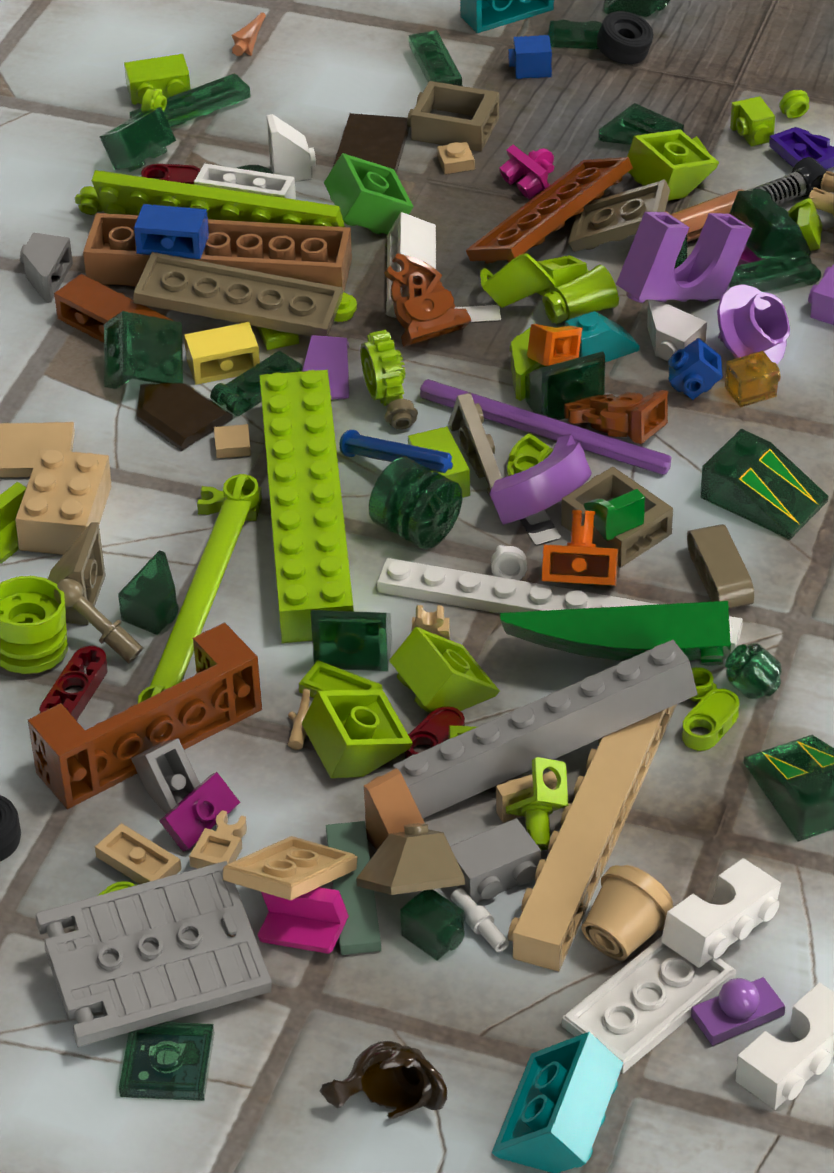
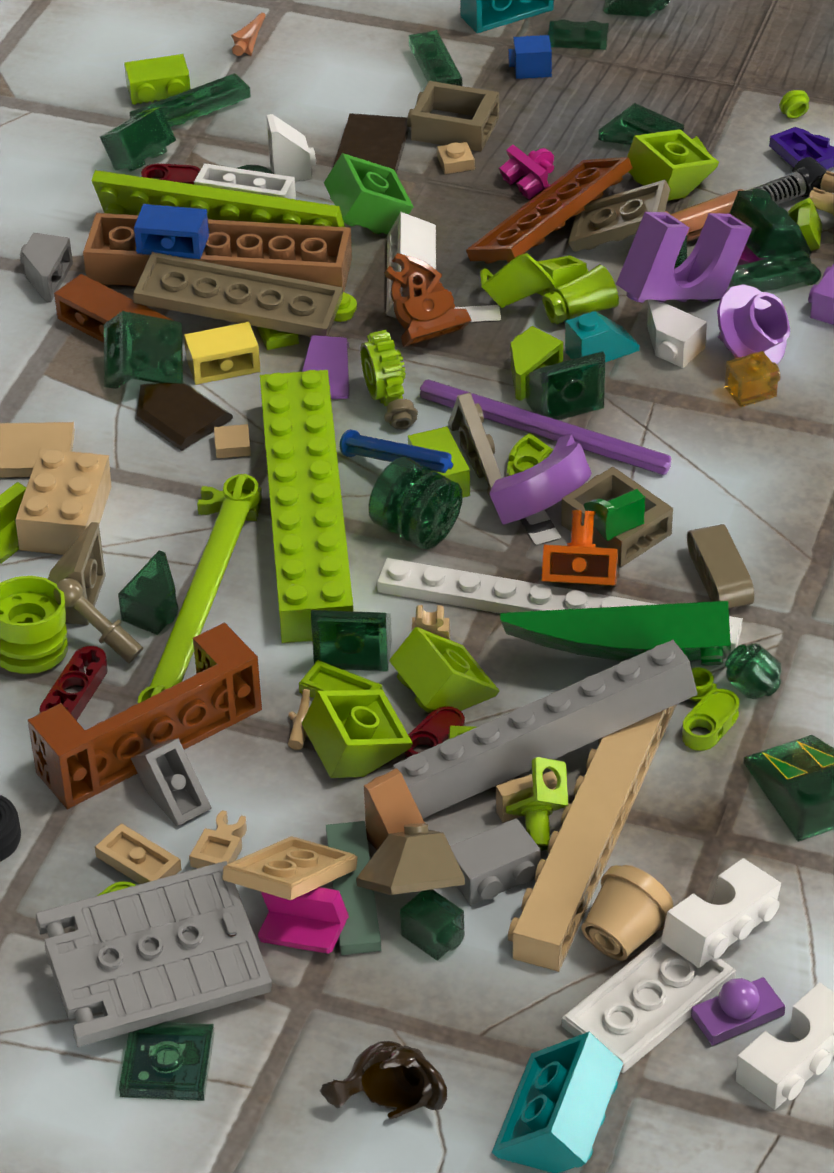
lime plate [75,186,103,215] -> none
lime plate [141,89,167,118] -> none
magenta plate [159,772,241,852] -> none
clear green plate [210,350,303,416] -> none
white bar [451,888,509,953] -> none
white tile [491,545,527,580] -> none
orange slope [527,324,583,366] -> none
dark orange piece [564,390,668,444] -> none
black tyre [597,11,654,64] -> none
blue brick [668,338,723,400] -> none
clear green slope [700,429,829,540] -> none
lime brick [730,96,775,147] -> none

